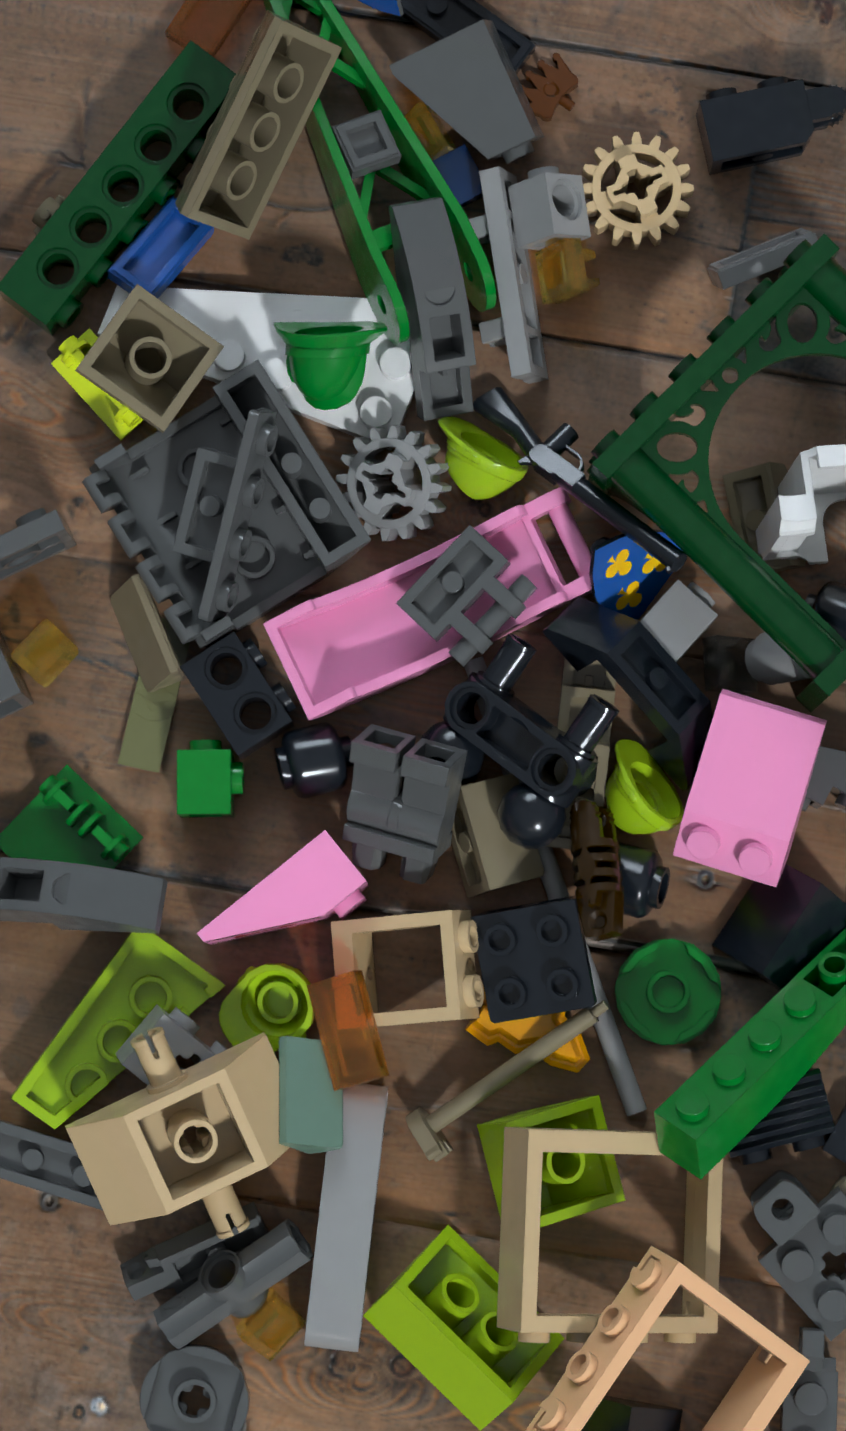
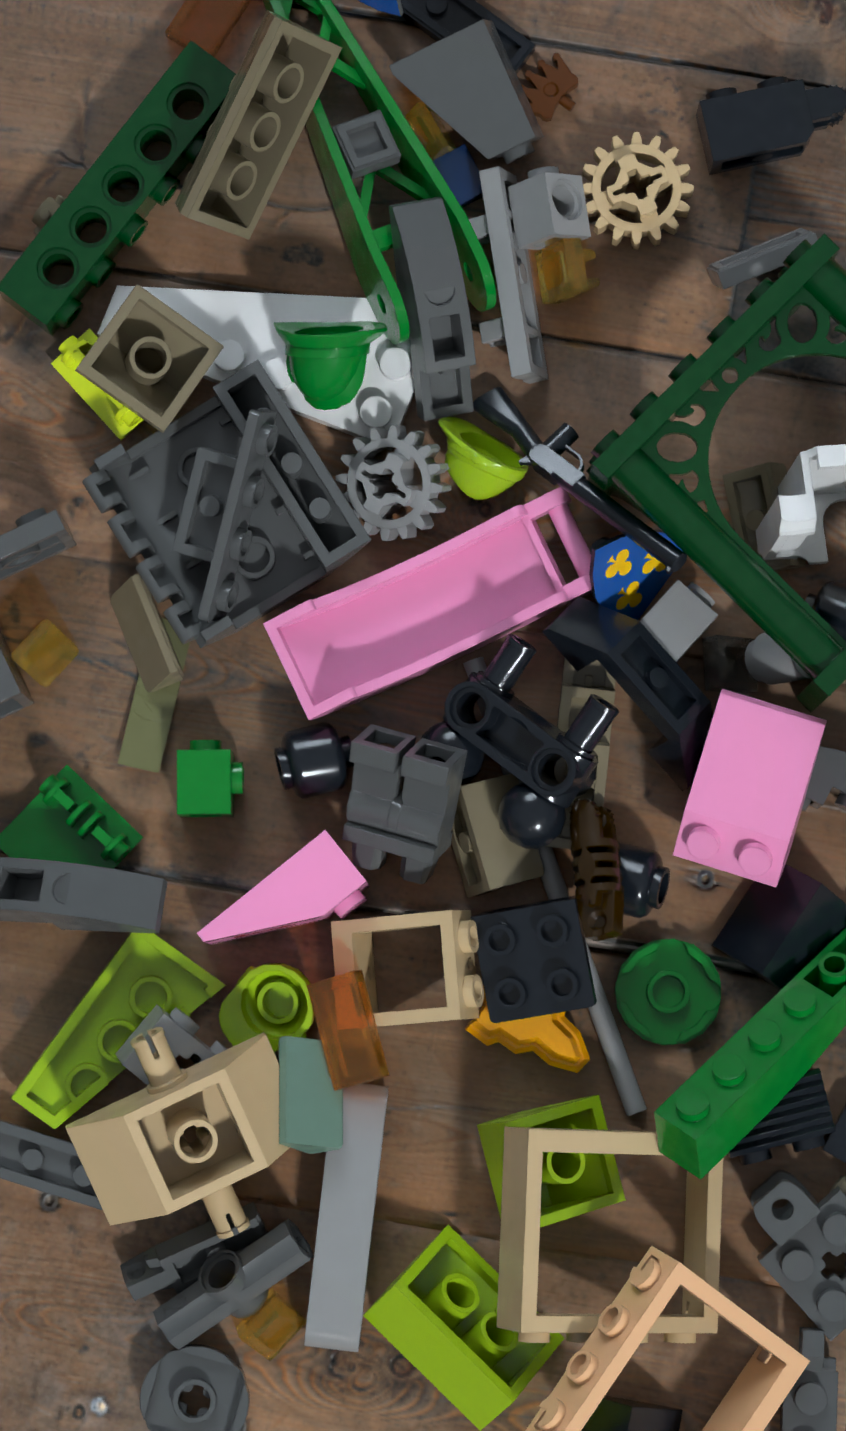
blue tile [108,196,214,298] -> none
black brick [180,632,297,760] -> none
dark grey plate [396,525,537,667] -> none
dark tan piece [405,1000,610,1162] -> none
lime hat [605,739,684,834] -> none

